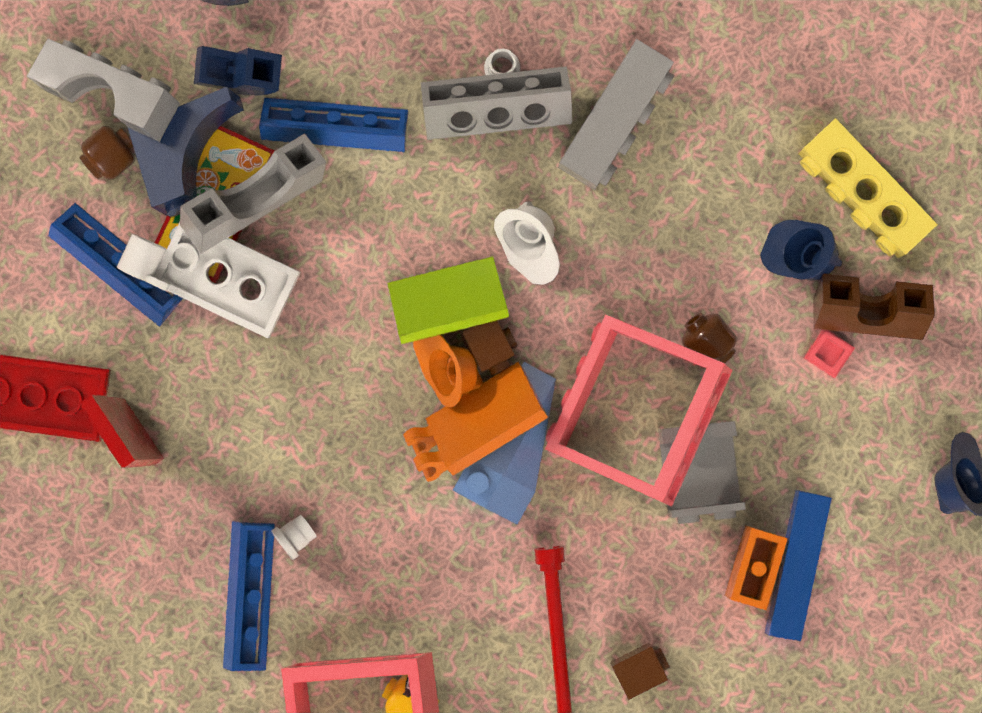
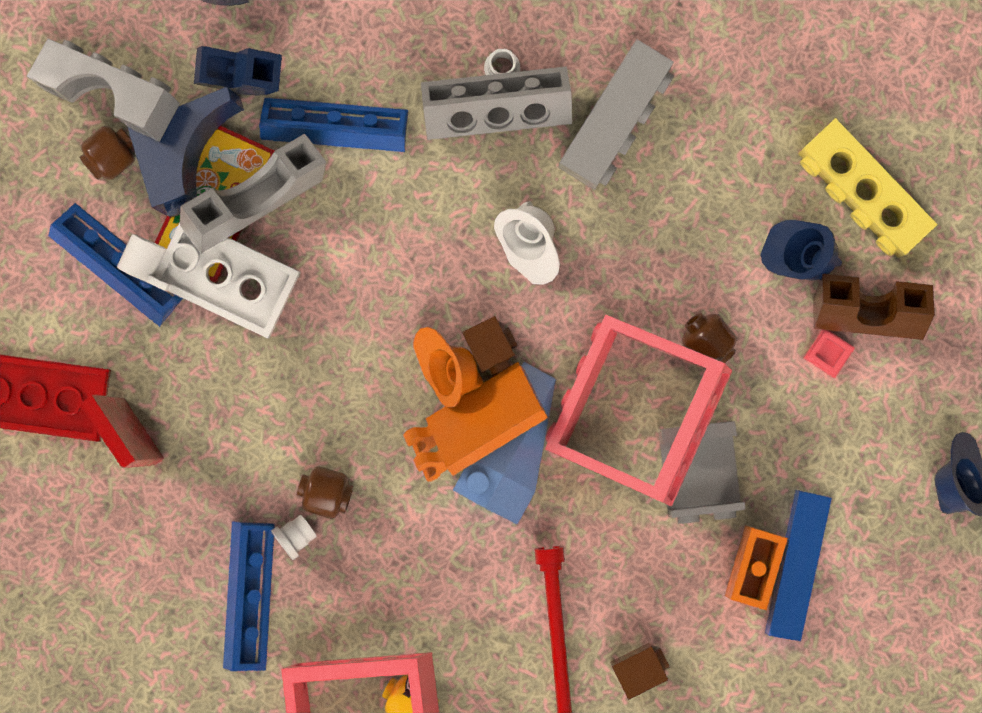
lime tile [387,256,509,344] -> none
none -> reddish brown head [296,466,354,519]

